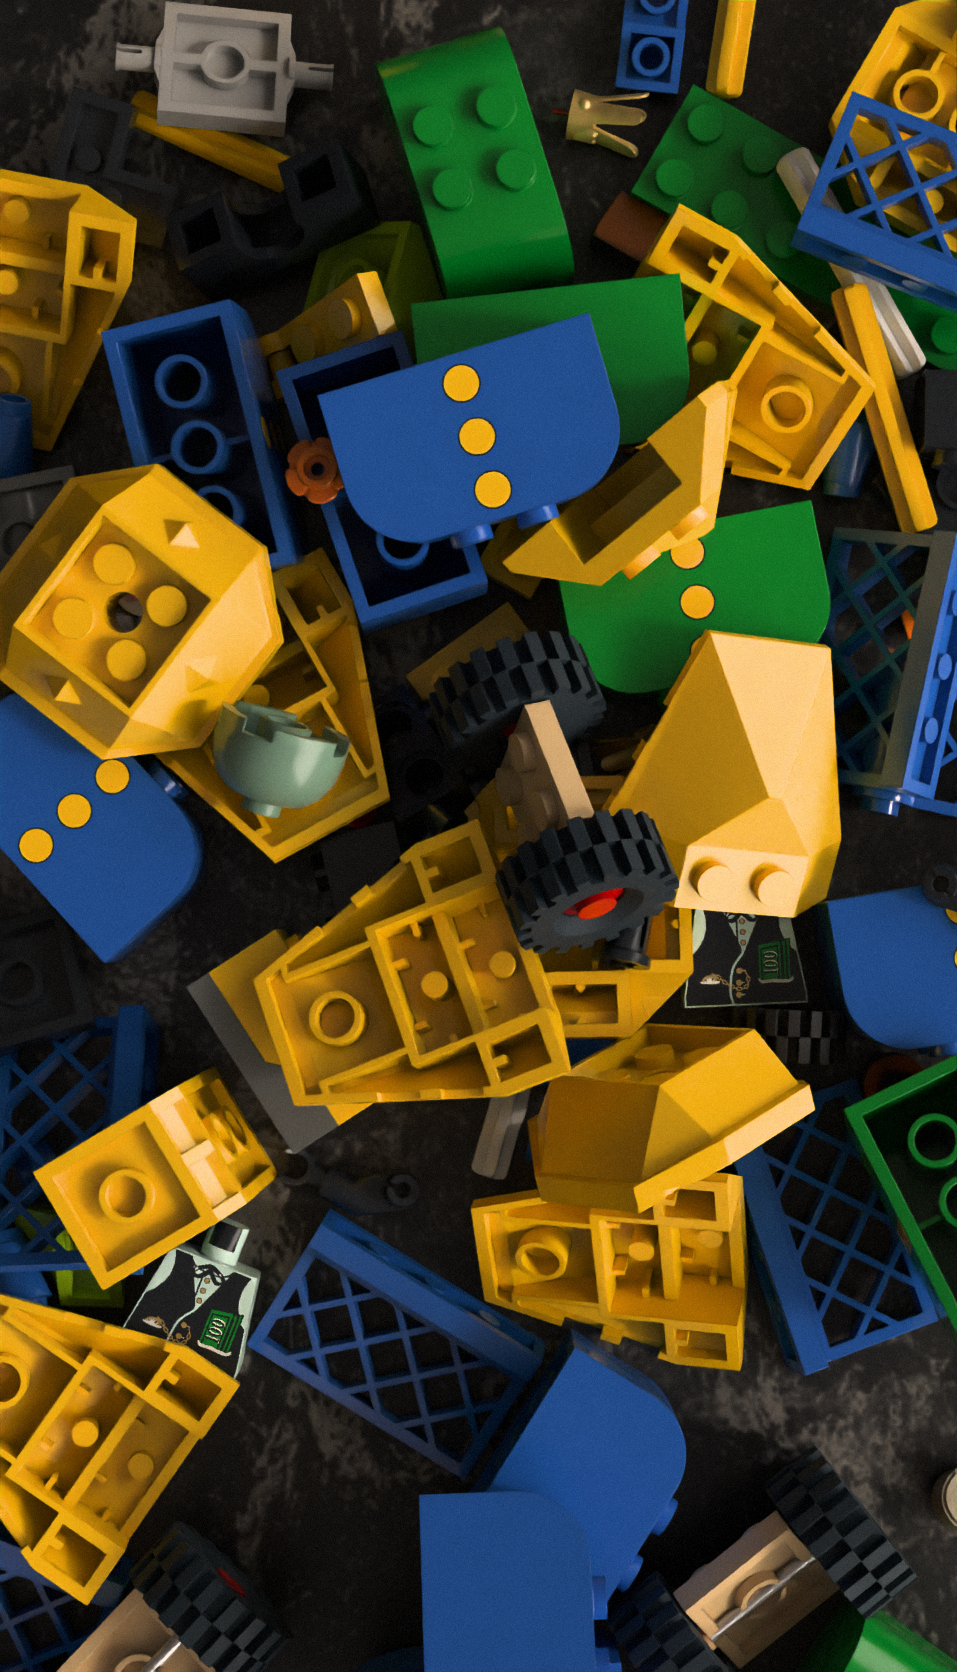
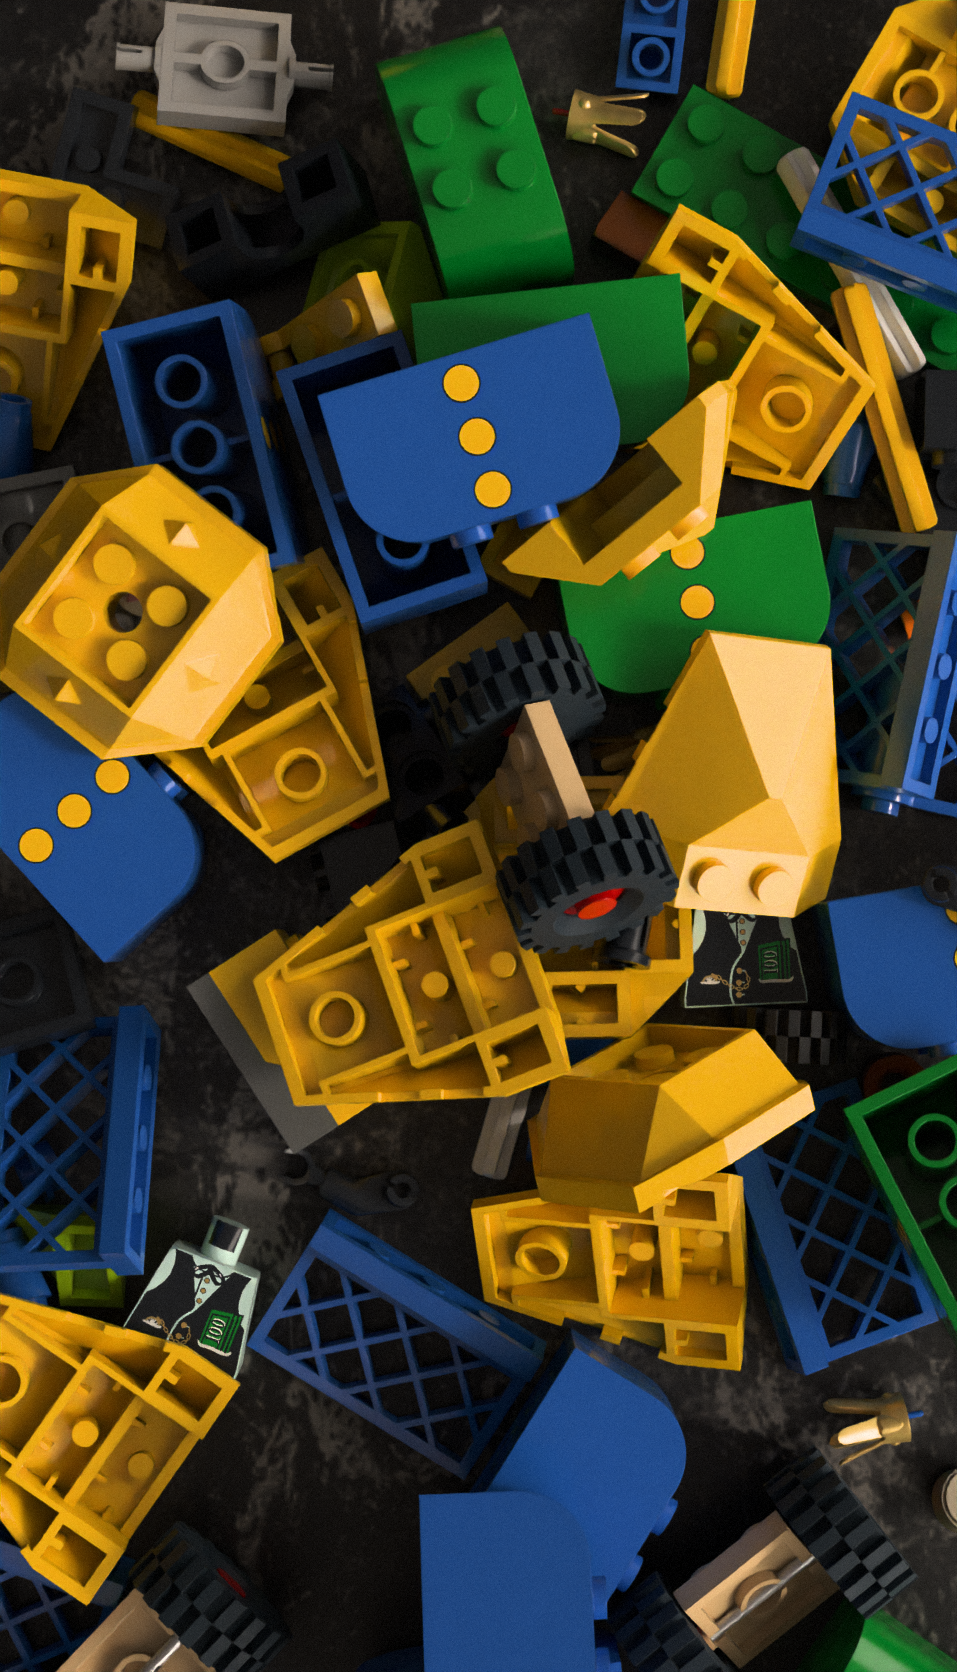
yellow bracket [33,1066,279,1291] -> none
sand green cylinder [212,701,351,818] -> none
orange plate [285,437,345,504] -> none
none -> pearl gold piece [823,1391,924,1466]

